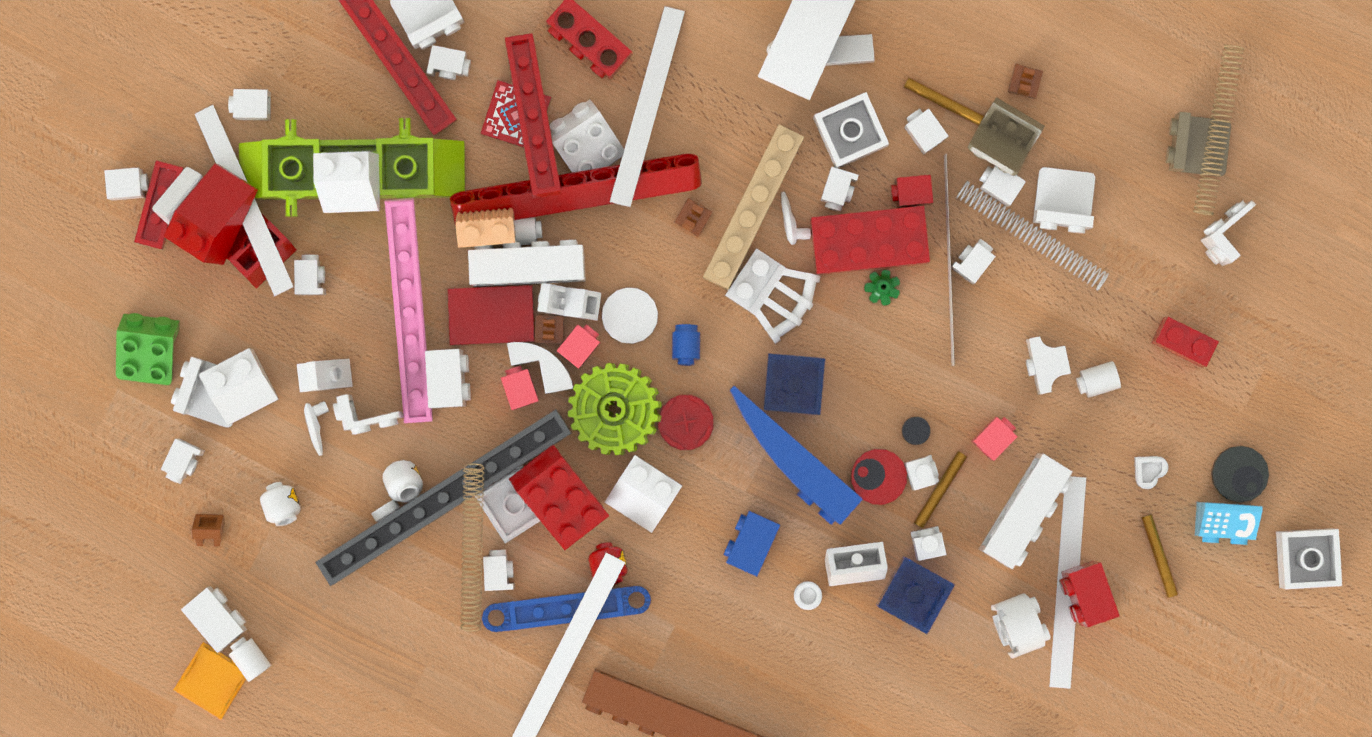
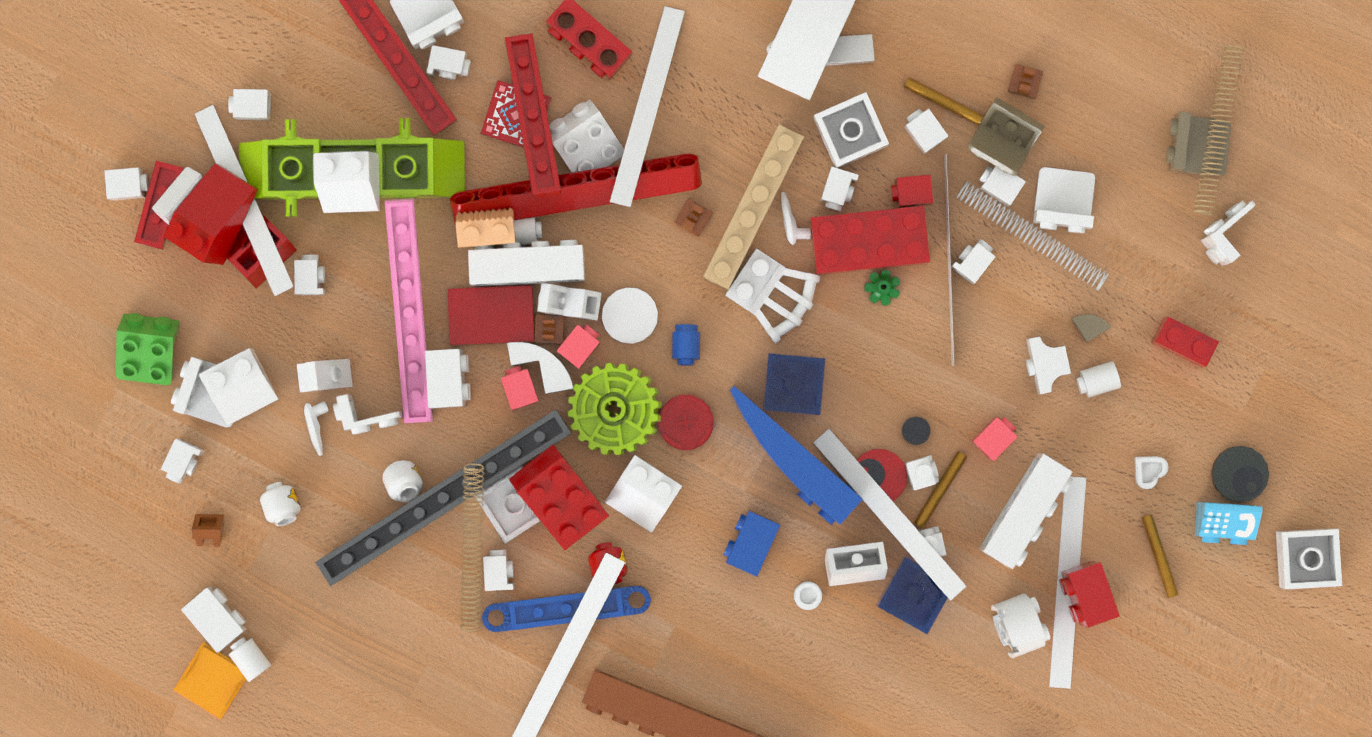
white tile [371,500,400,522] -> none
none -> white sticker [813,429,967,601]
none -> dark tan tile [1071,314,1111,343]

